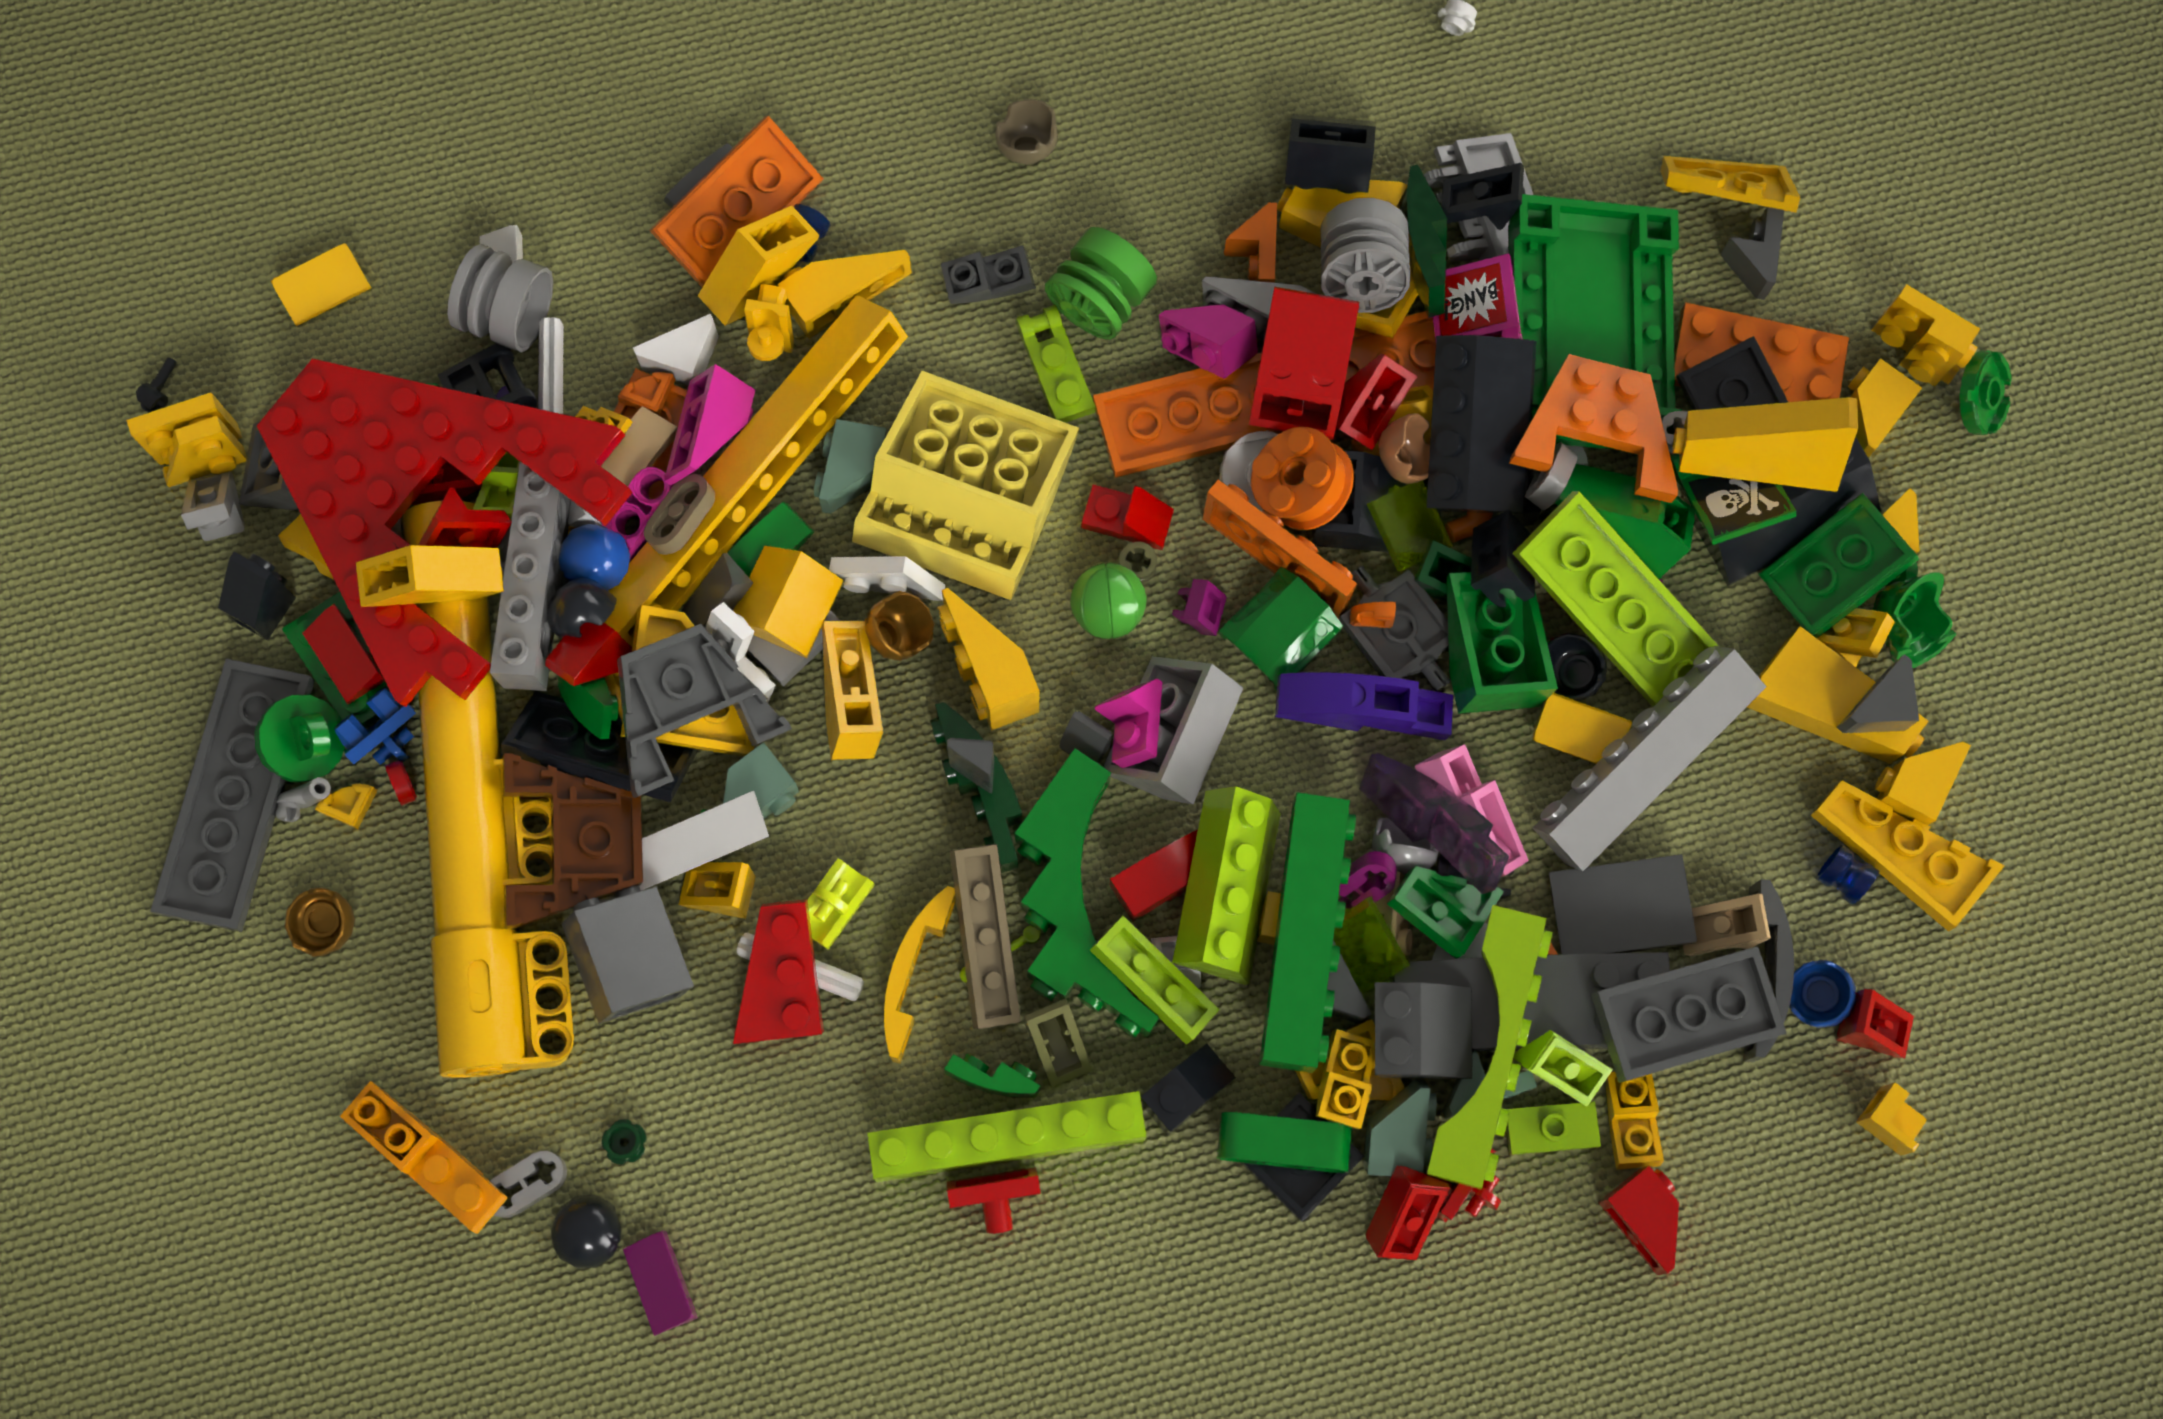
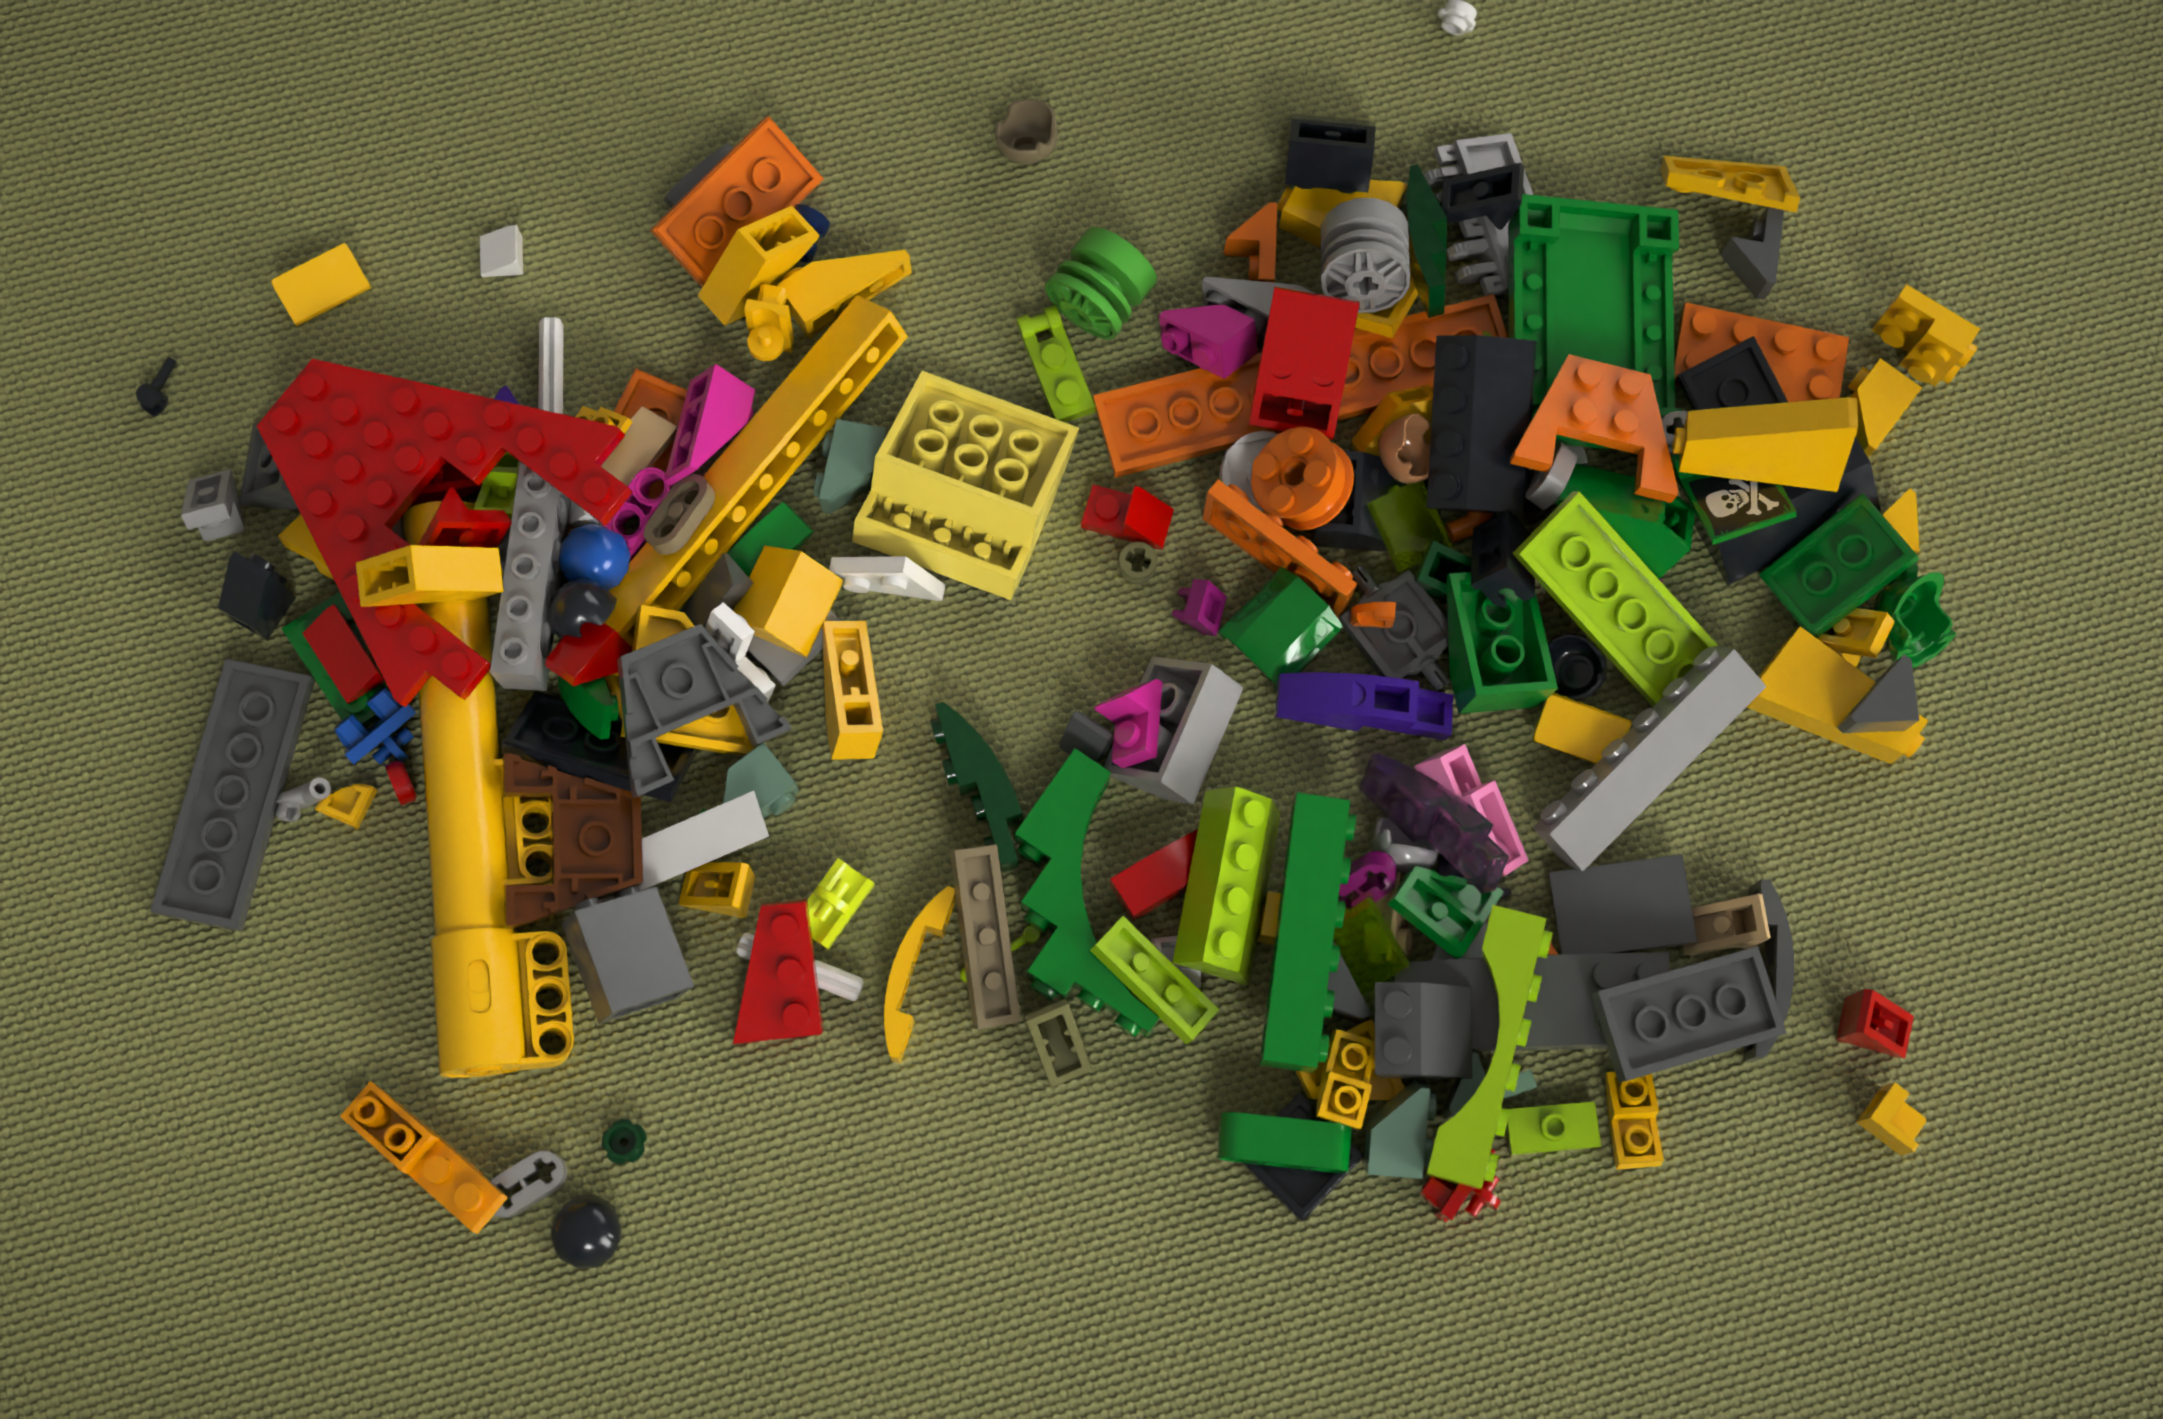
yellow plate [126,392,242,465] -> none
yellow wing [162,416,247,487] -> none
green tile [254,695,345,782] -> none
pearl gold hair [285,888,355,957] -> none
black plate [438,343,537,408] -> none
light grey wheel [447,244,553,352] -> none
orange tile [618,372,675,416] -> none
magenta slope [623,1230,698,1336] -> none
white slope [633,314,719,386] -> none
pearl gold hair [865,591,935,661] -> none
lime brick [867,1091,1147,1182] -> none
yellow slope [937,588,1039,731] -> none
dark grey slope [941,245,1036,304] -> none
green slope [944,1053,1040,1098] -> none
dark grey slope [947,738,995,793] -> none
red tile [947,1167,1041,1234] -> none
bright green piece [1070,563,1147,639] -> none
black slope [1140,1043,1236,1136] -> none
red slope [1336,354,1417,450] -> none
red slope [1366,1165,1450,1260] -> none
flag [1433,253,1523,340] -> none
lime slope [1513,1030,1613,1106] -> none
red slope [1598,1166,1679,1275] -> none
blue hair [1789,960,1856,1028] -> none
yellow wing [1811,780,2005,932] -> none
clear blue wheel [1816,844,1880,905] -> none
yellow slope [1875,741,1971,825] -> none
green tile [1959,350,2012,435] -> none

